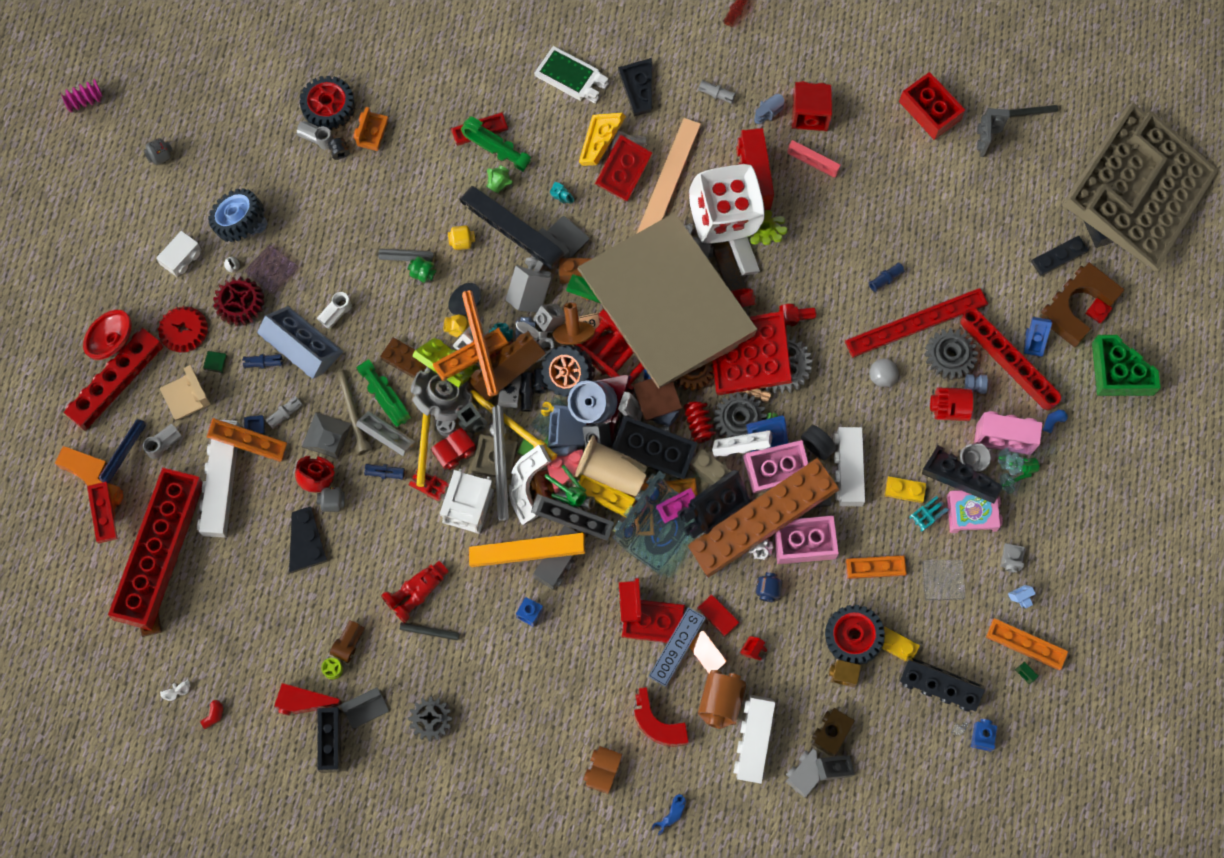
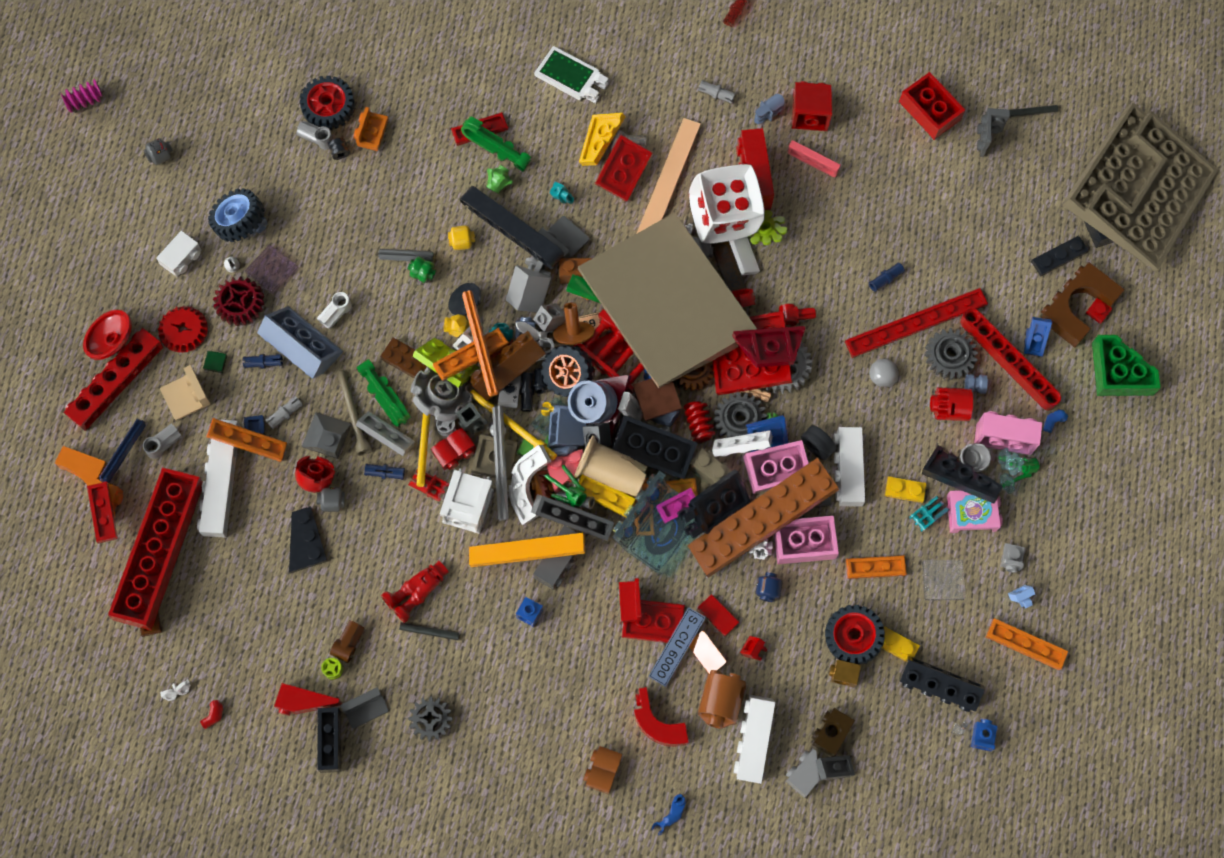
black wing [618,58,652,117] -> none
dark green tile [1015,661,1039,684] -> none
none -> dark red wing [732,326,806,368]

